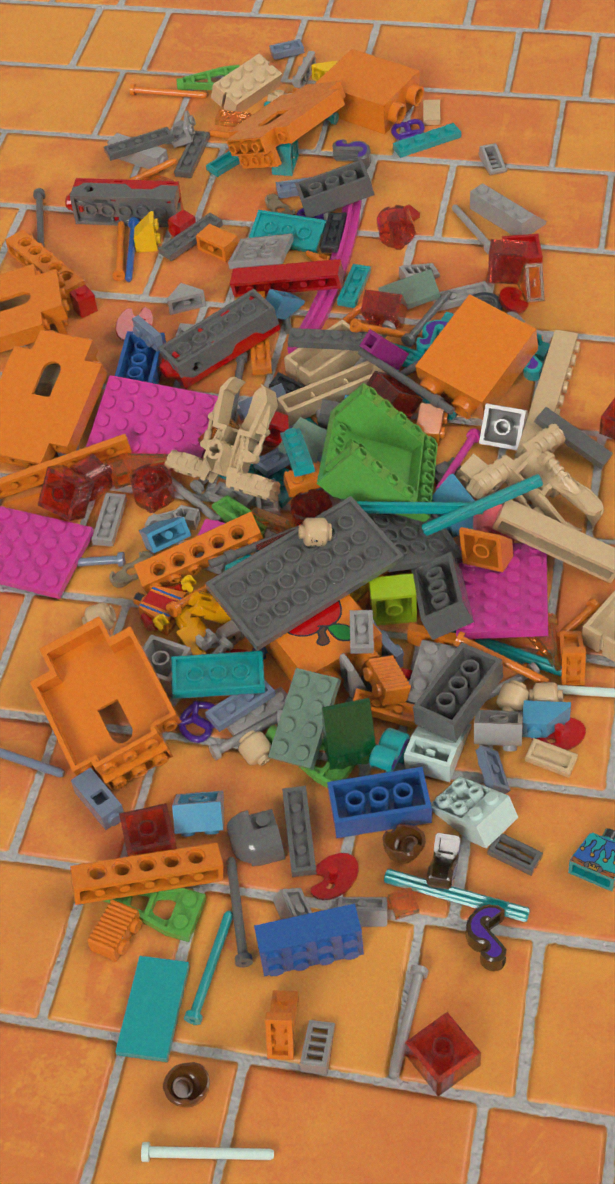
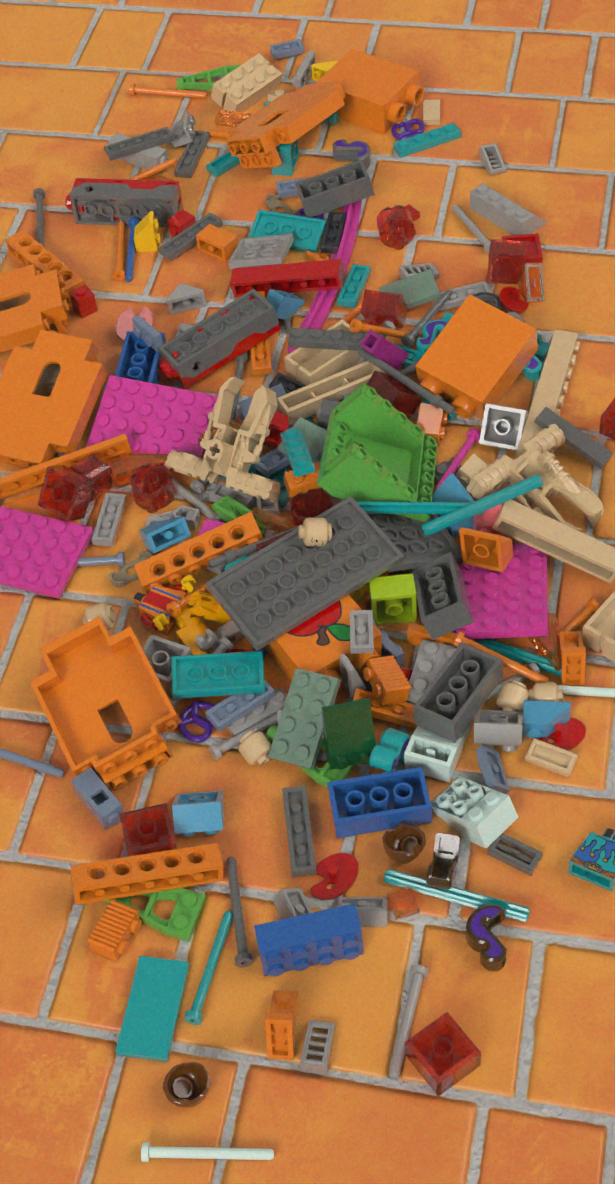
dark grey brick [227,809,285,866] -> none

